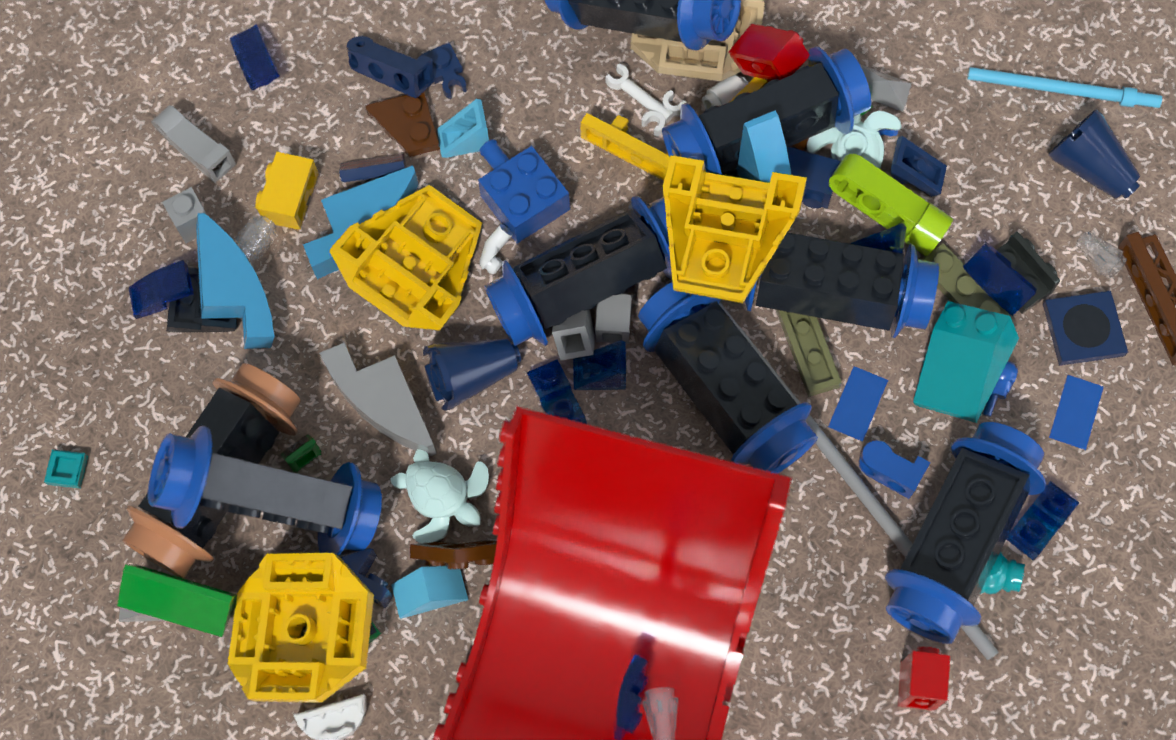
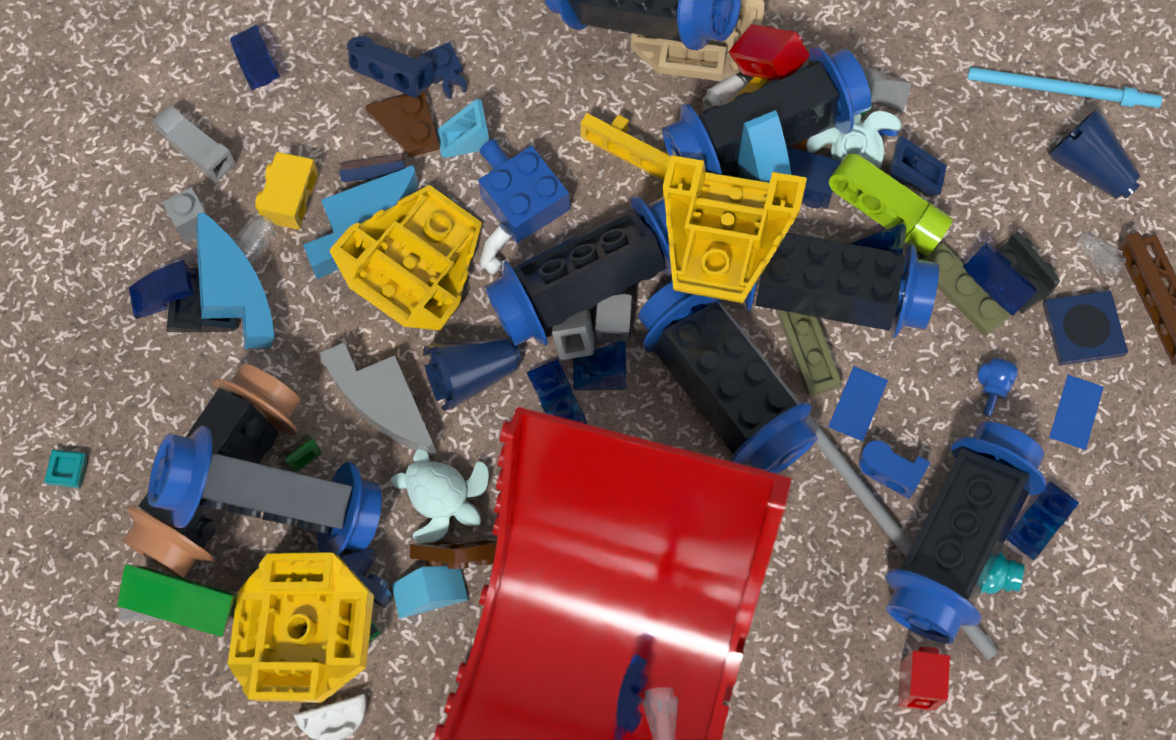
white bar [606,64,686,137] -> none
teal slope [913,301,1019,423] -> none

